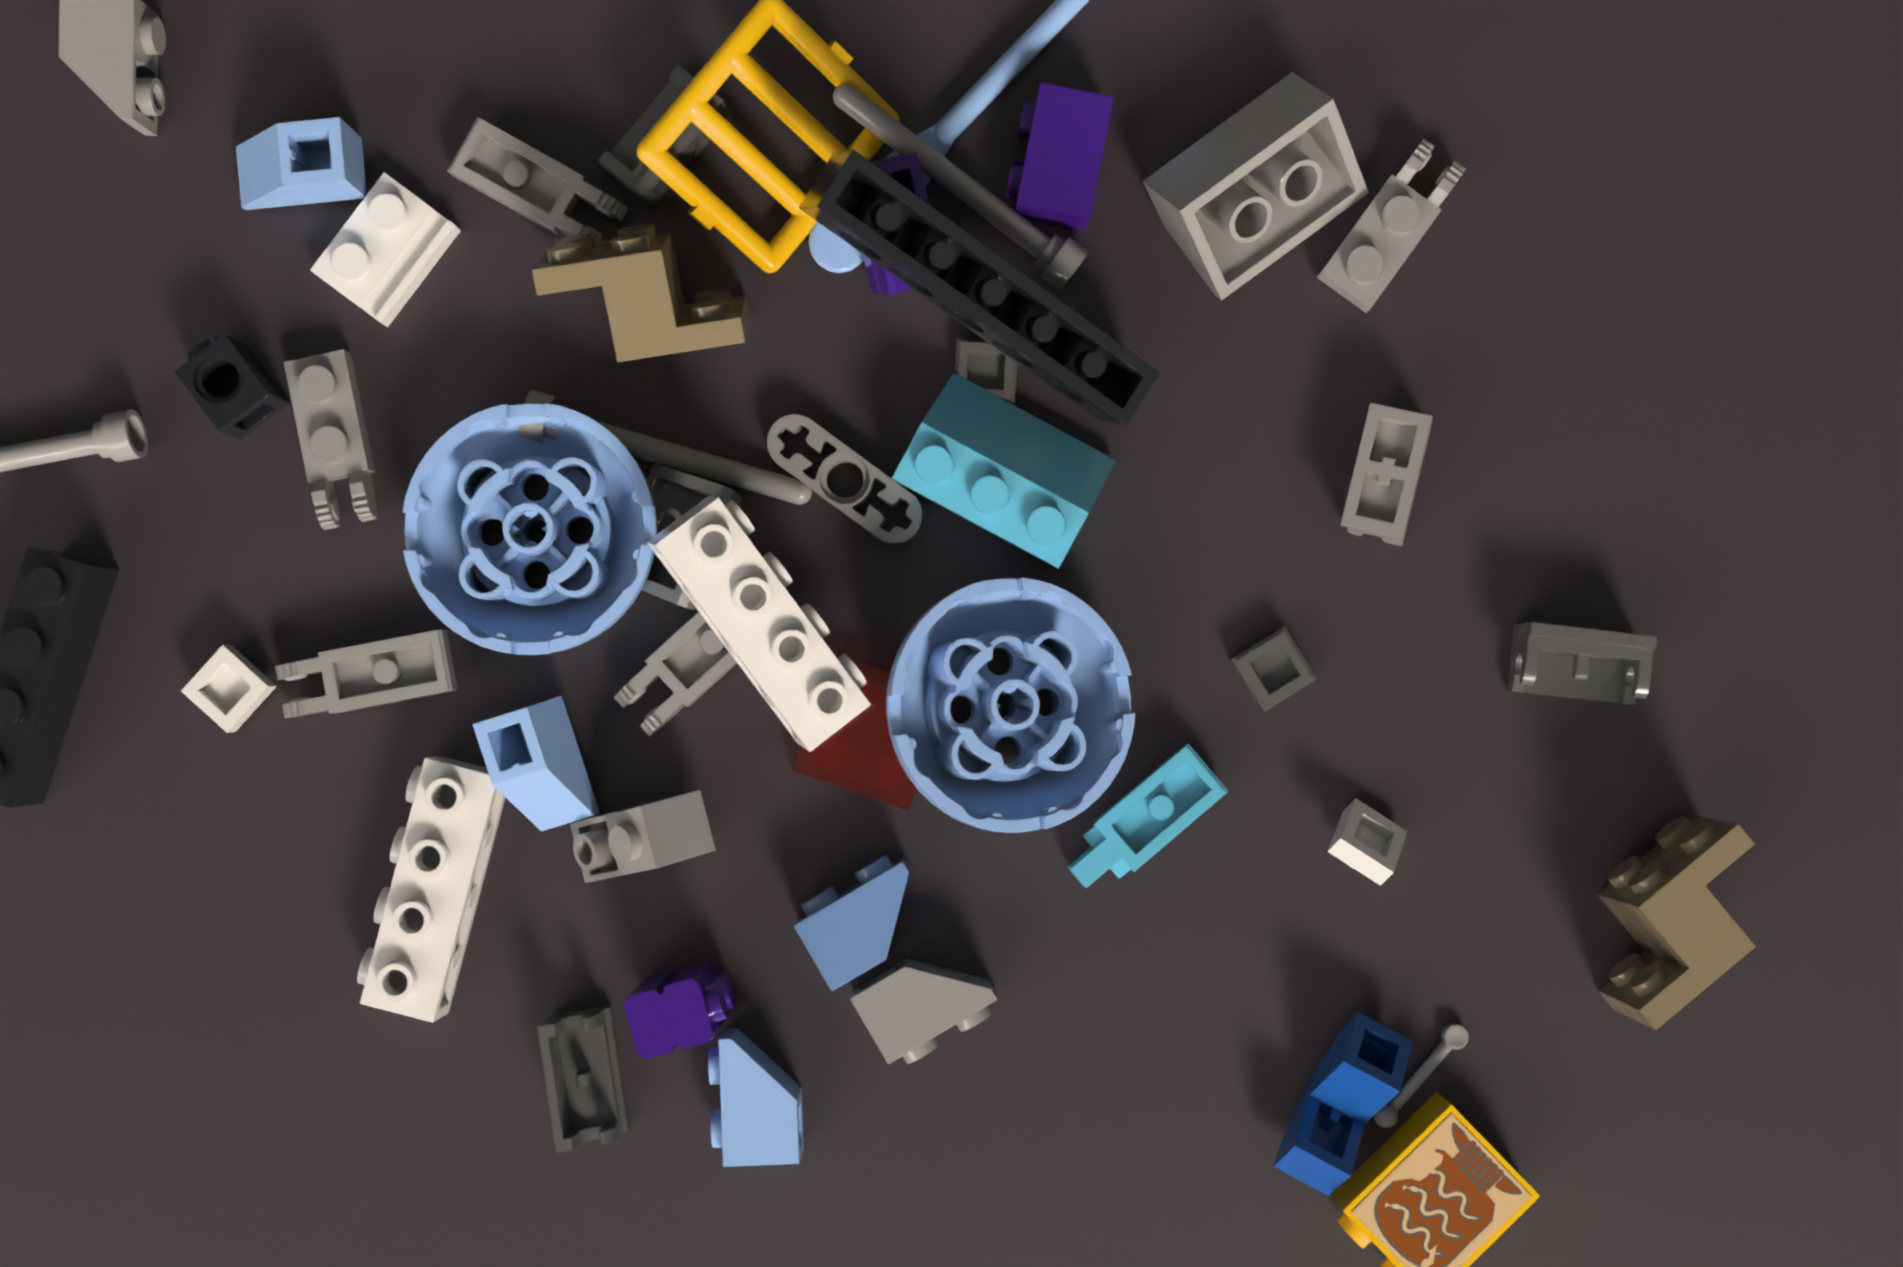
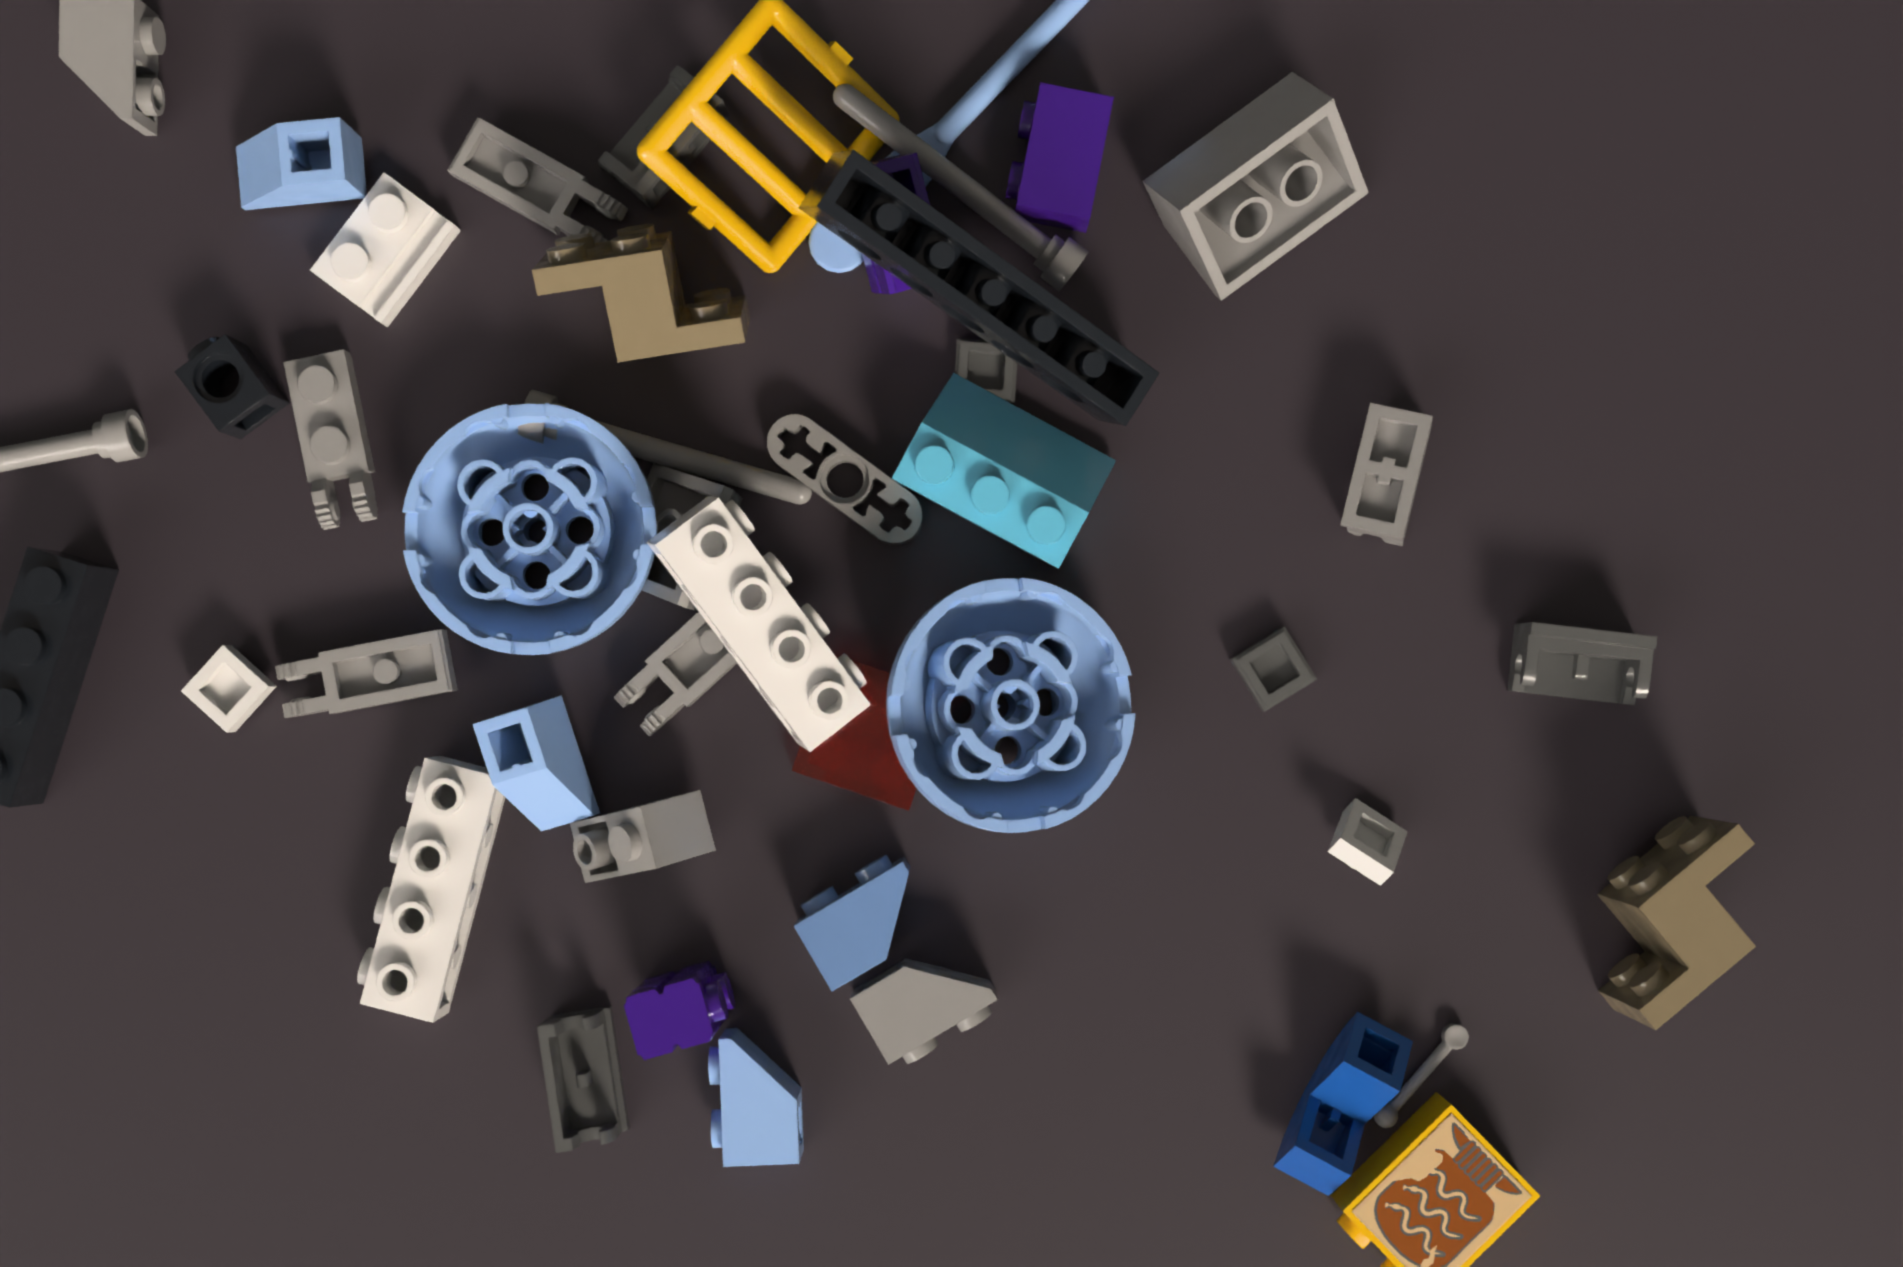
medium azure hinge [1067,743,1228,888] -> none
light grey hinge [1317,138,1466,313] -> none

